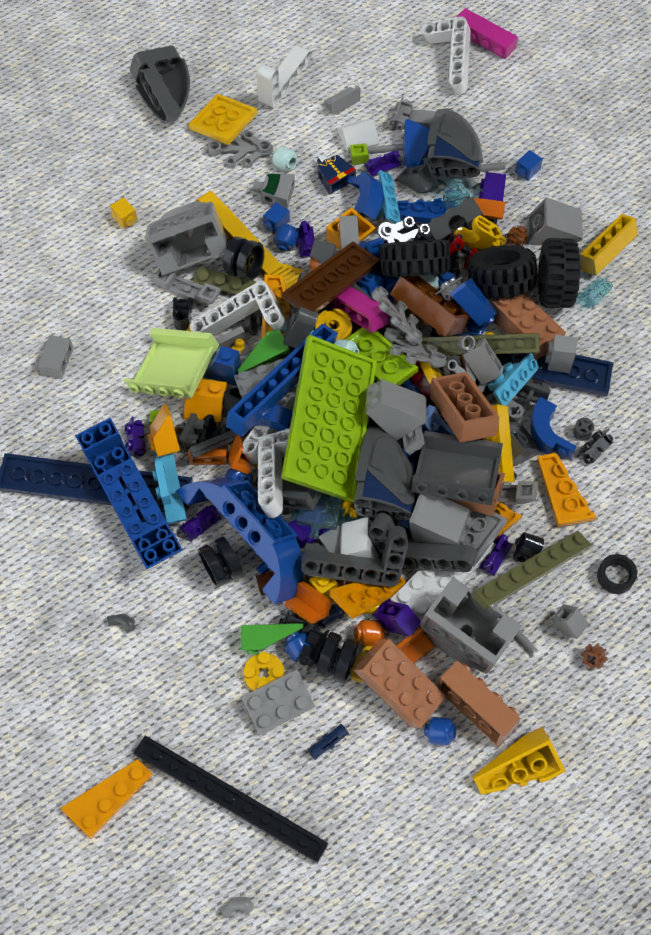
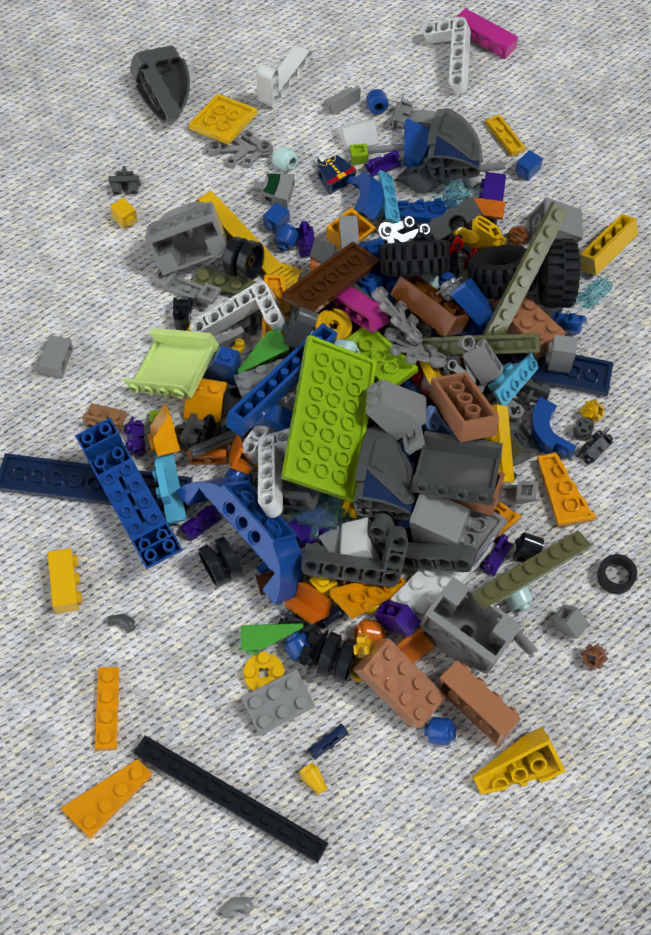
none -> yellow brick [47,548,83,614]
none -> medium nougat bracket [82,403,127,433]
none -> light orange plate [95,667,120,751]
none -> dark grey hips [108,166,141,194]
none -> yellow cone [299,762,328,795]
none -> yellow plate [353,633,373,658]
none -> blue head [366,89,389,114]
none -> olive plate [483,202,569,335]
none -> yellow tile [485,114,526,157]
none -> light aqua head [505,586,533,612]
none -> blue hips [552,311,587,336]
none -> yellow gear [580,400,604,423]

